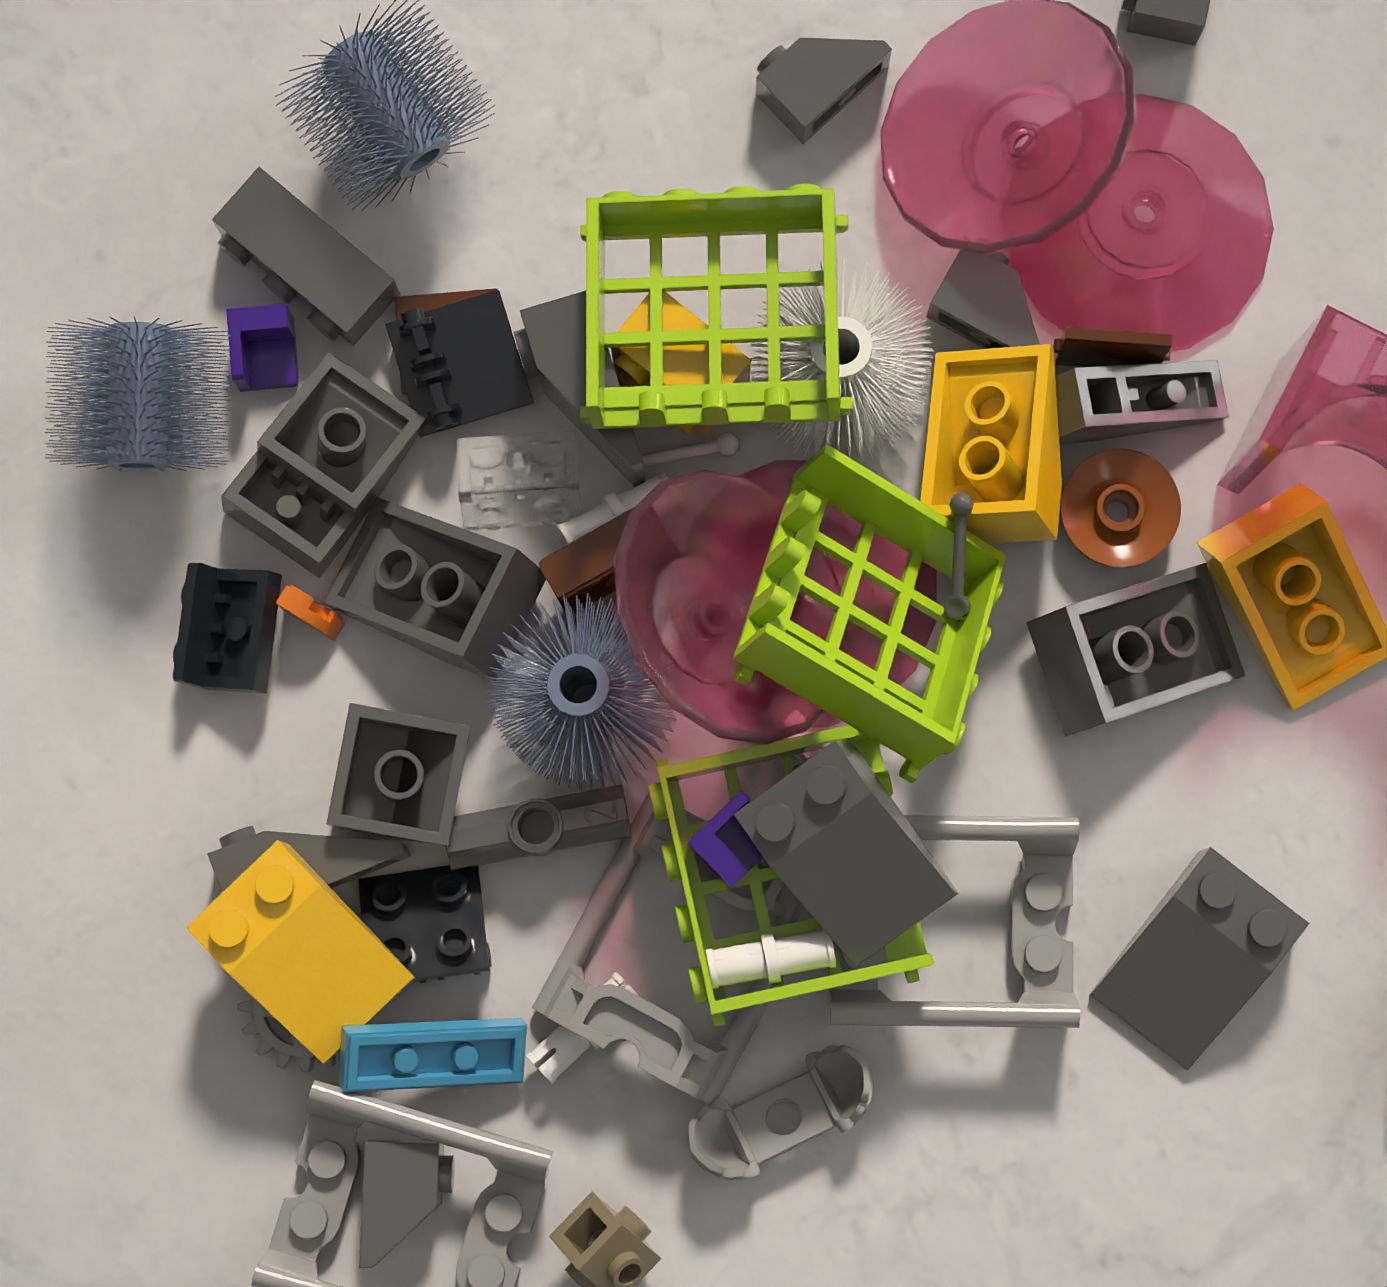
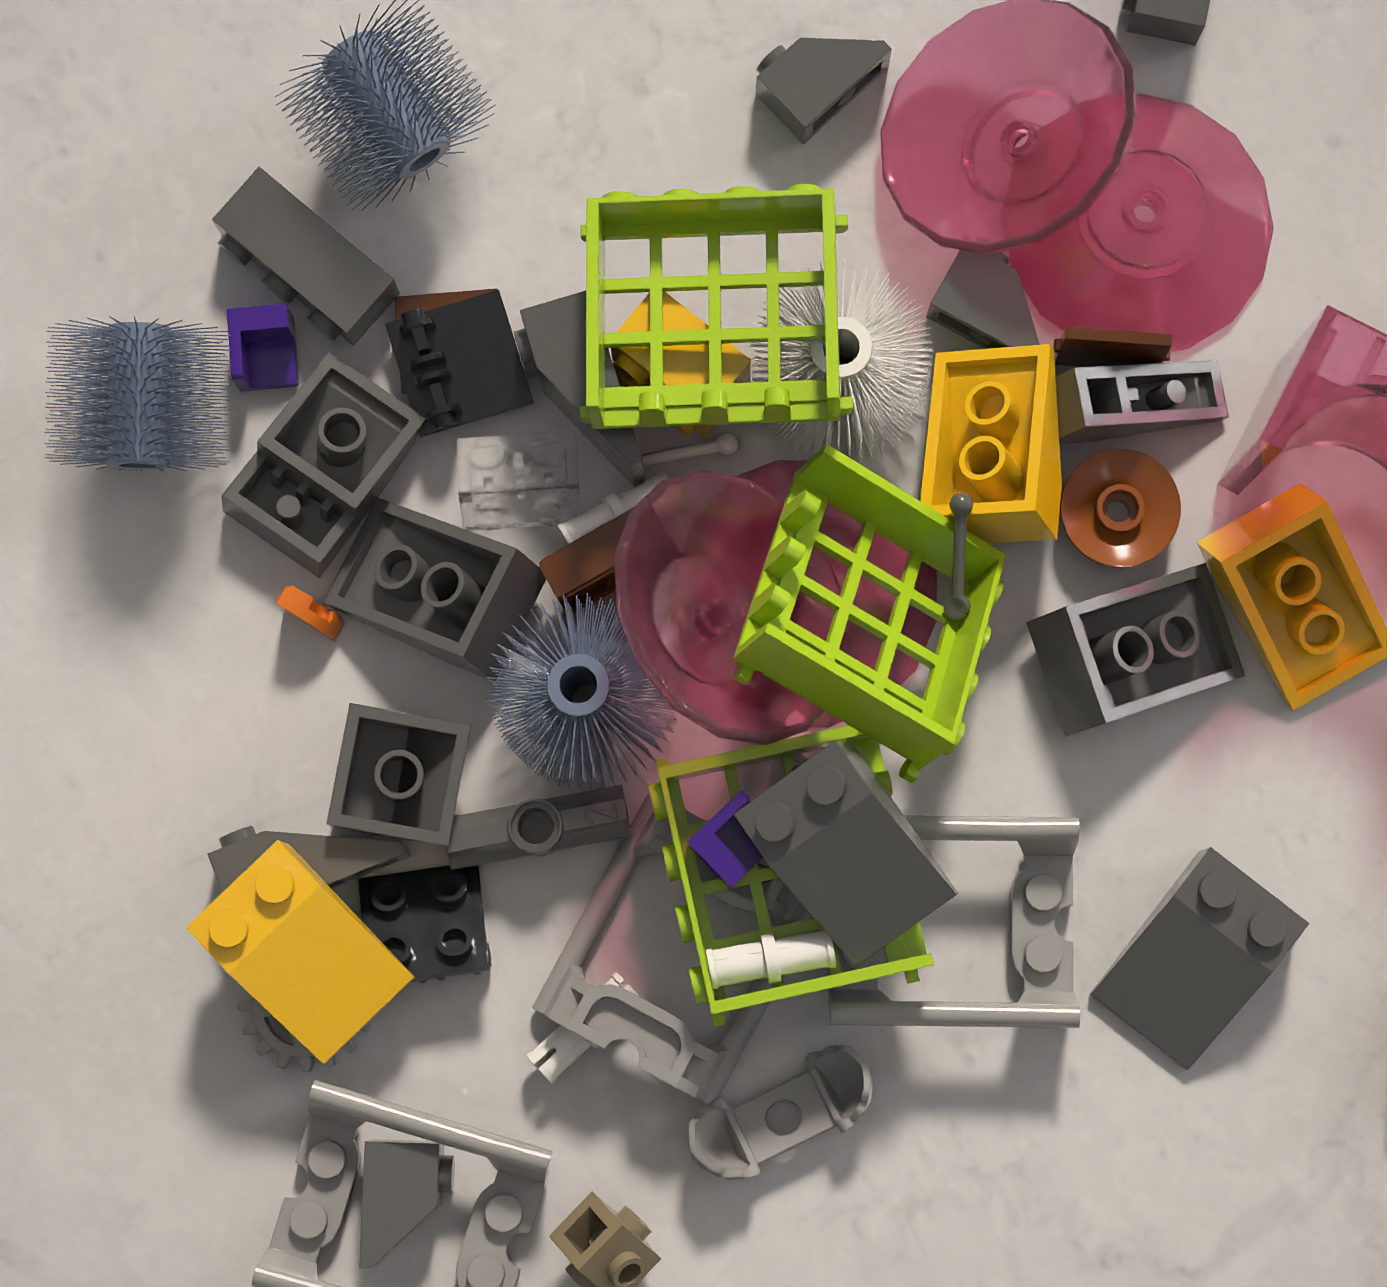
black bracket [173,562,282,694] -> none
dark azure tile [339,1018,527,1092] -> none

